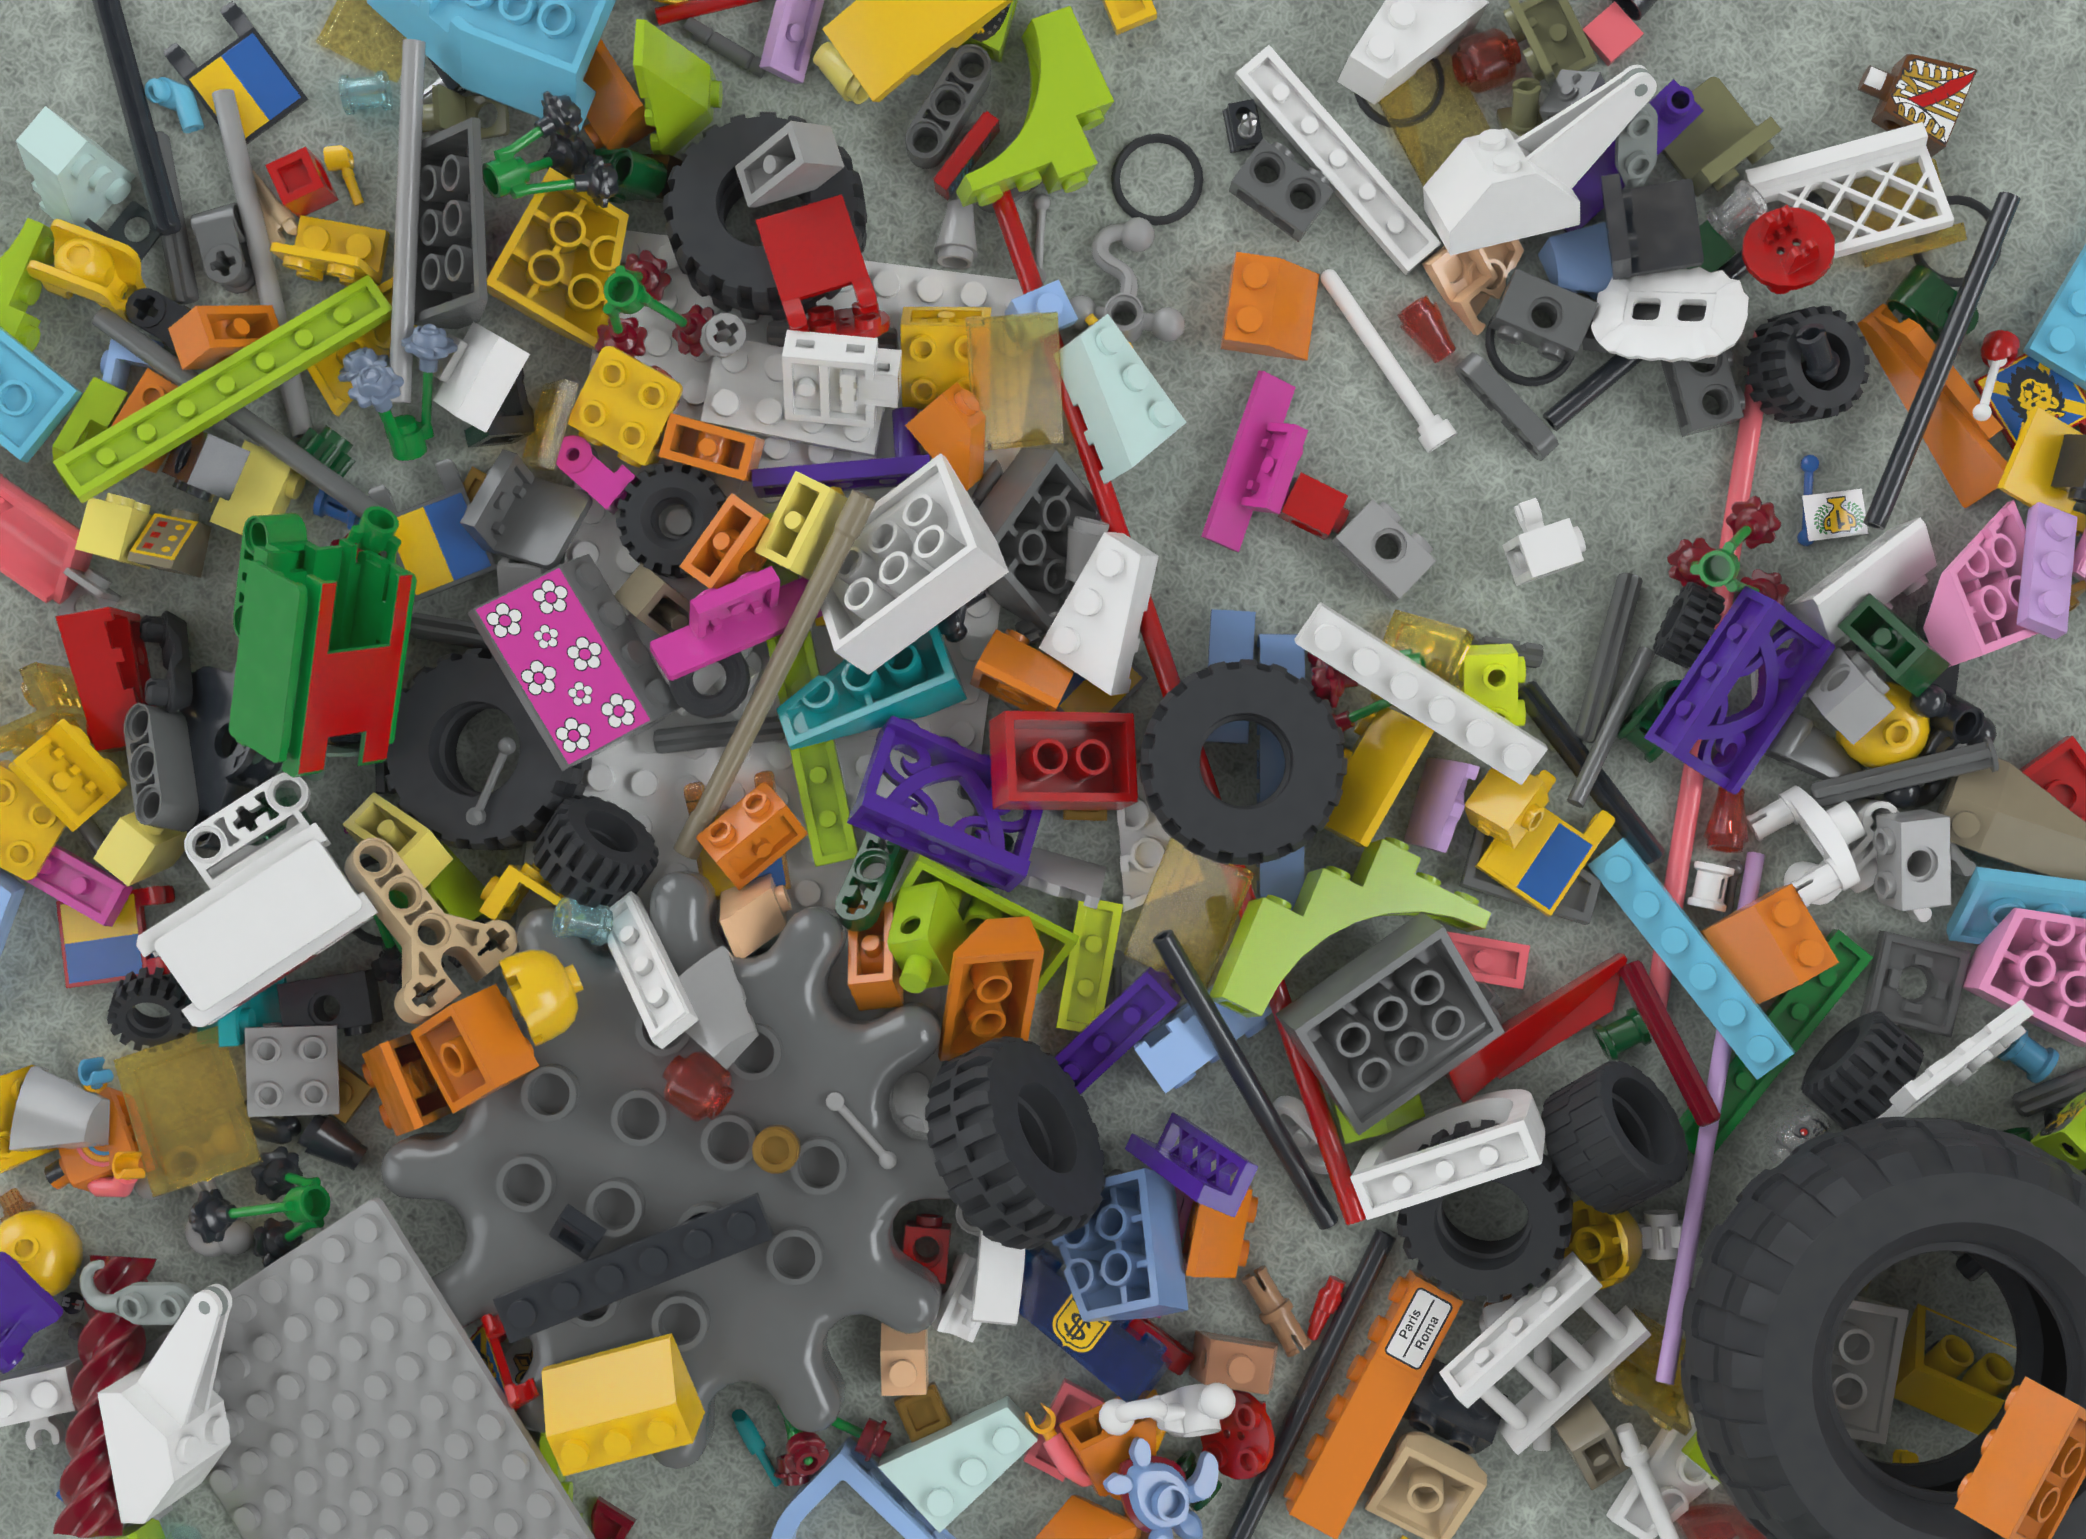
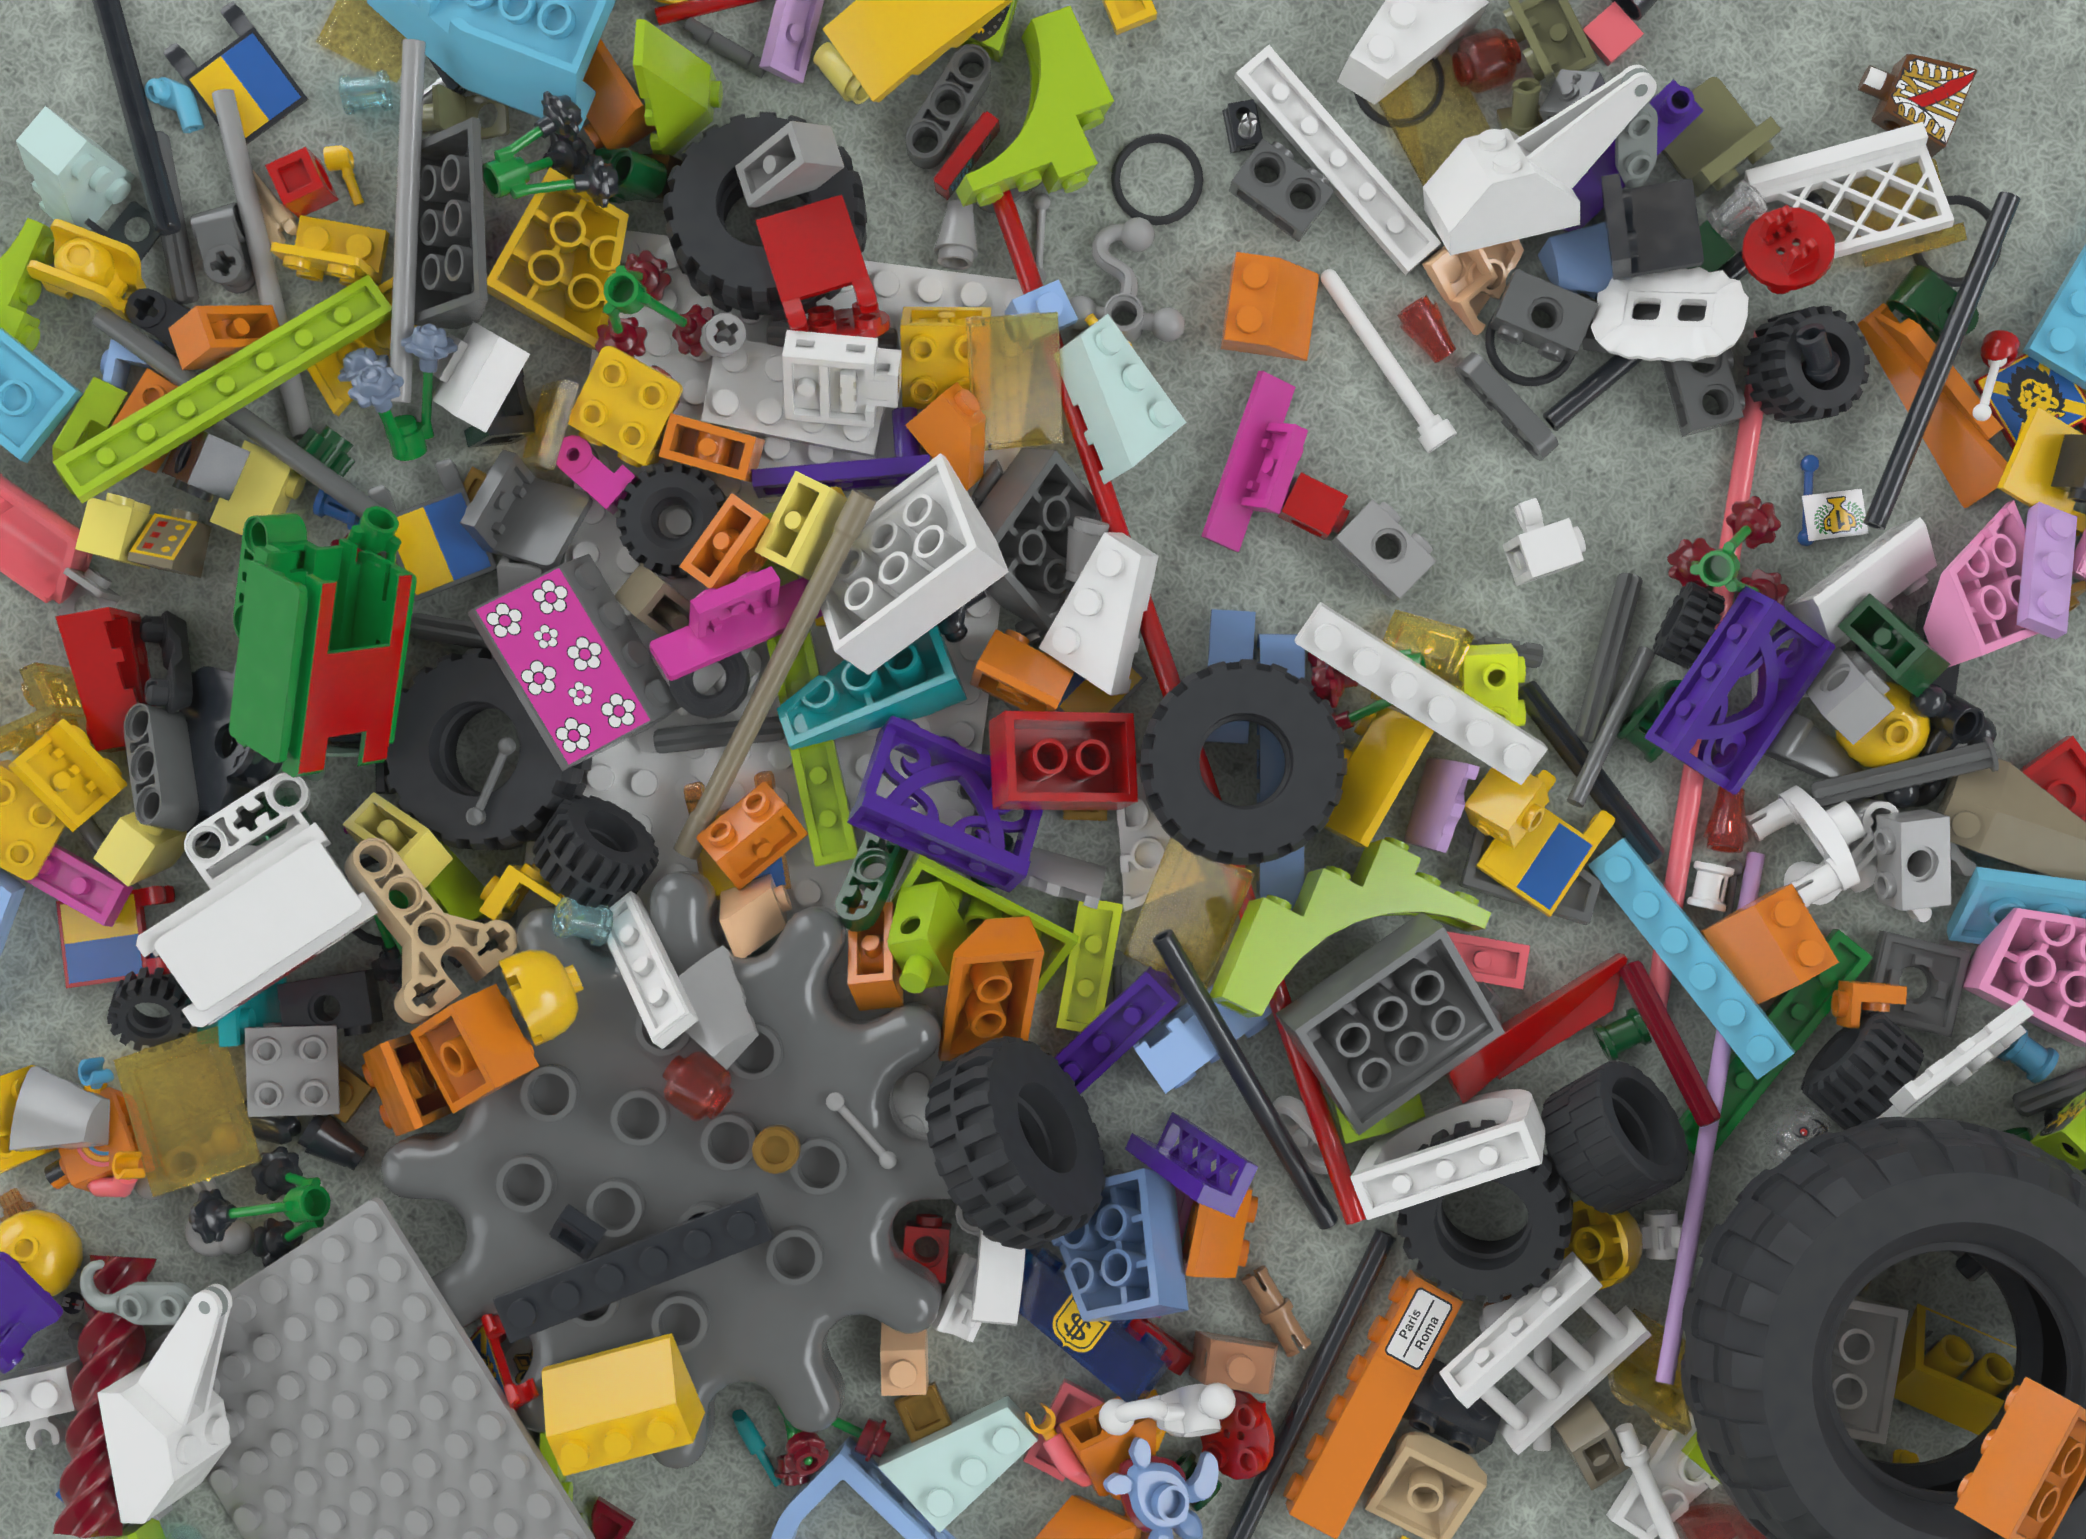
red piece [1306,1275,1346,1341] -> none
none -> orange bracket [1831,980,1907,1028]

